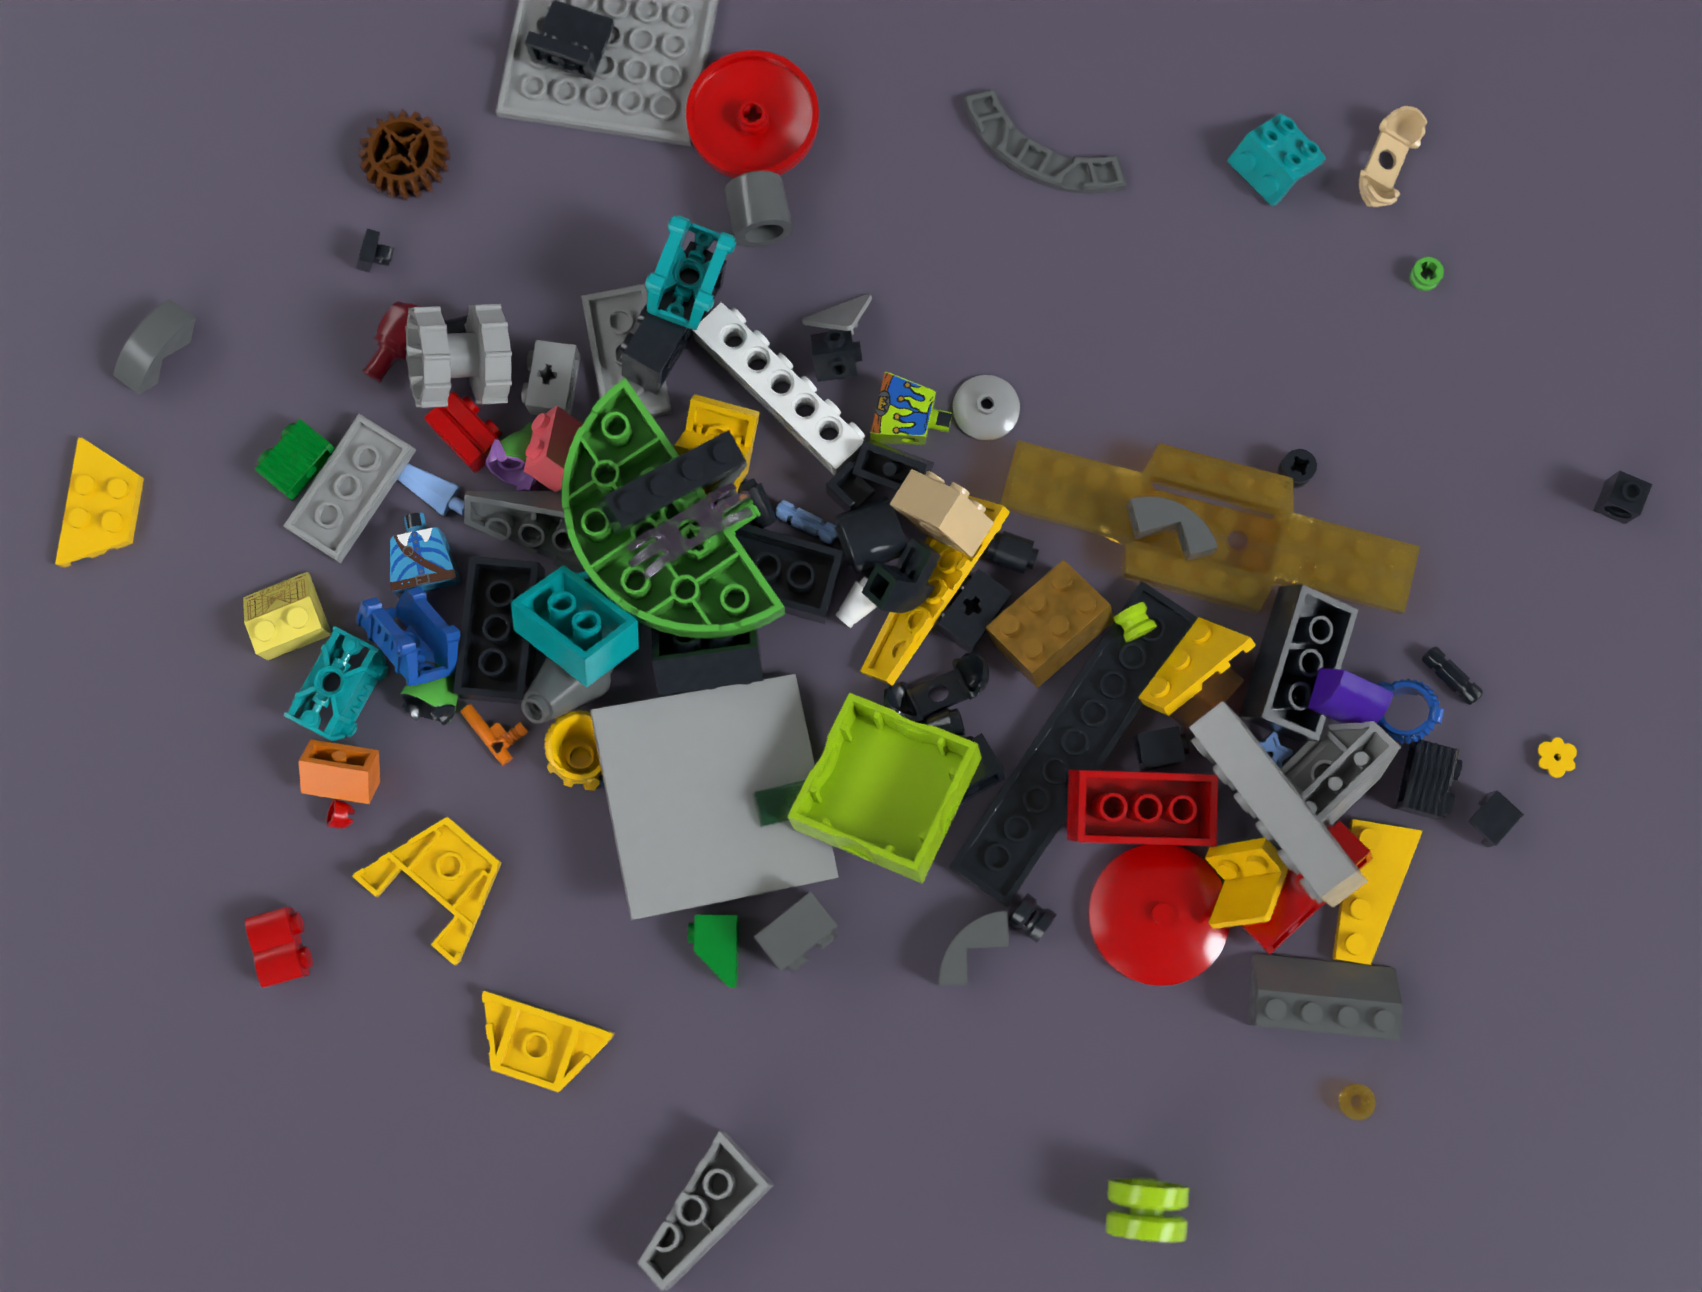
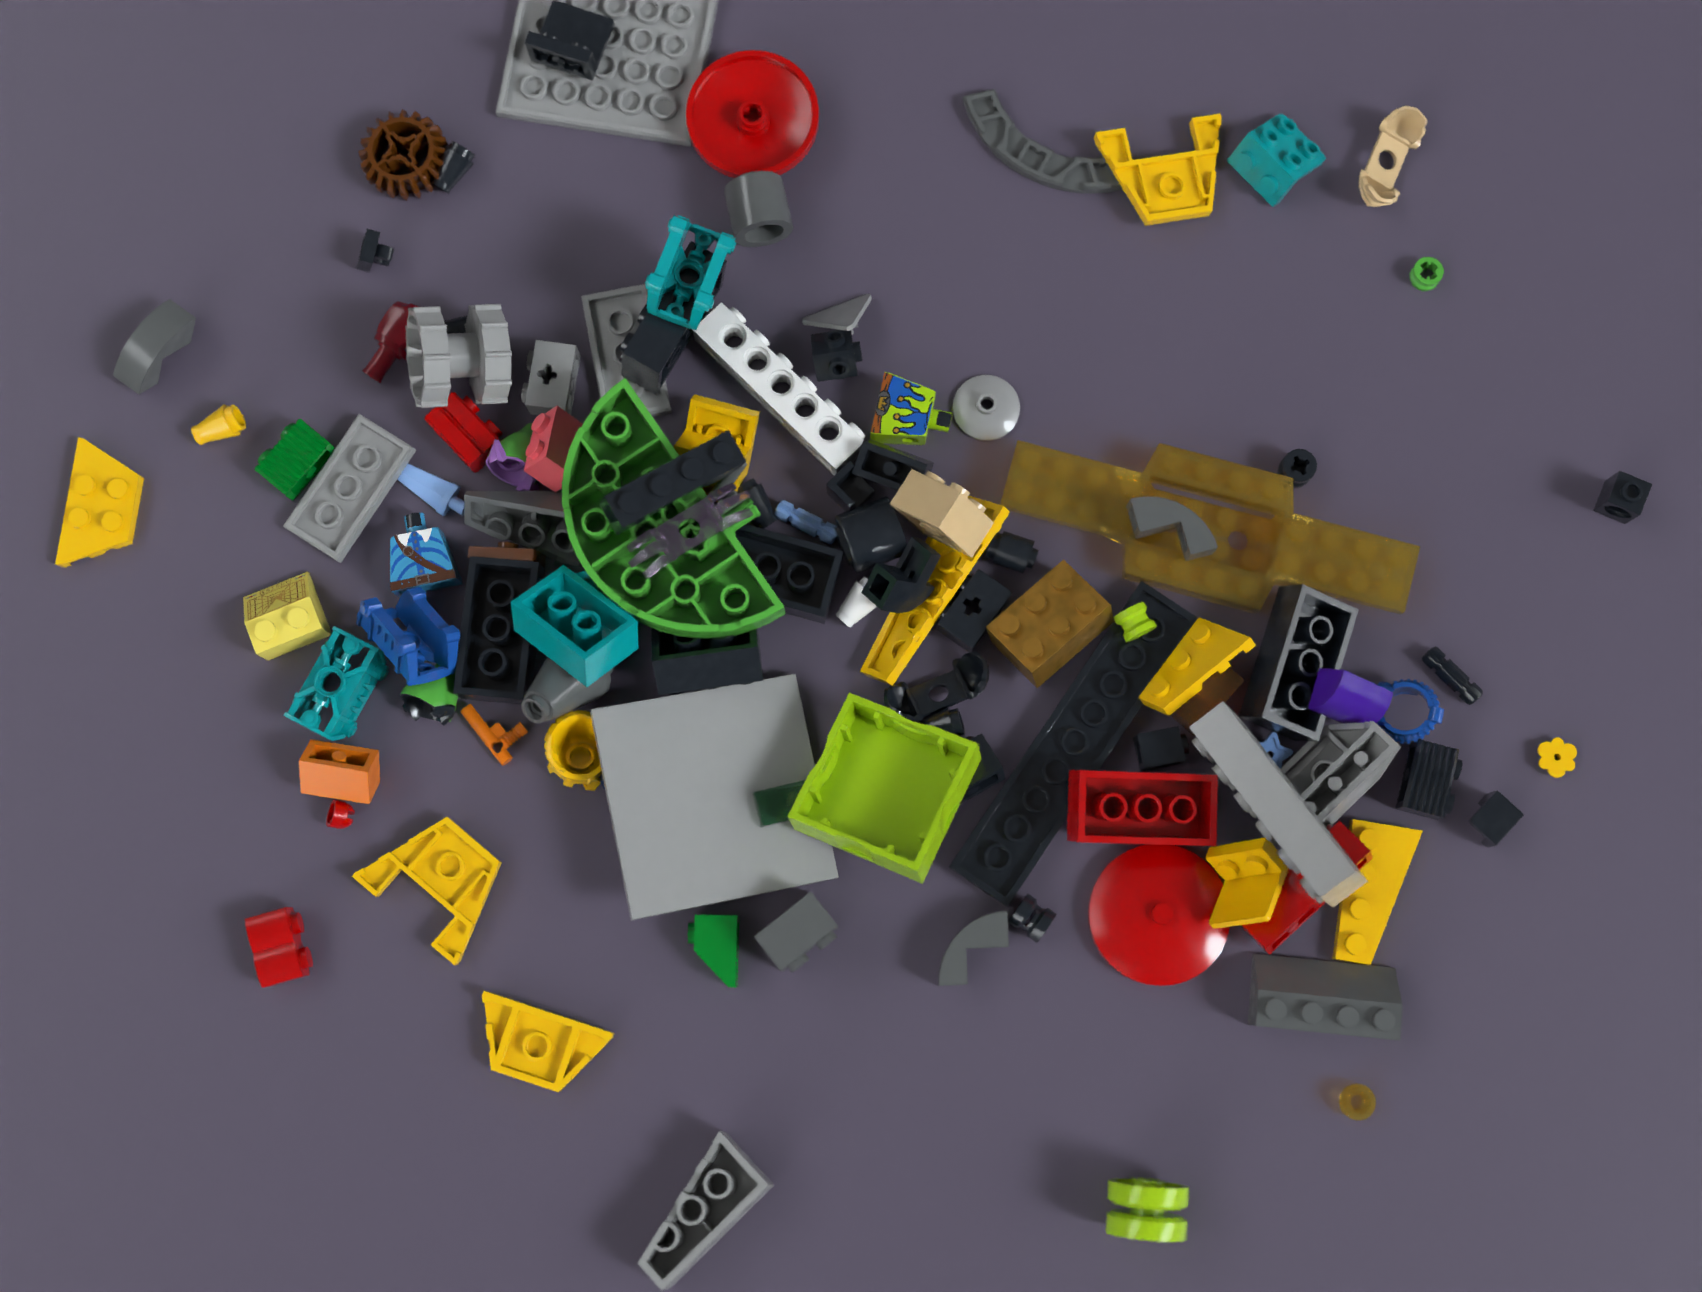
none -> yellow cone [191,404,246,445]
none -> black cone [431,141,475,194]
none -> reddish brown plate [467,542,546,567]
none -> yellow wing [1094,113,1222,226]

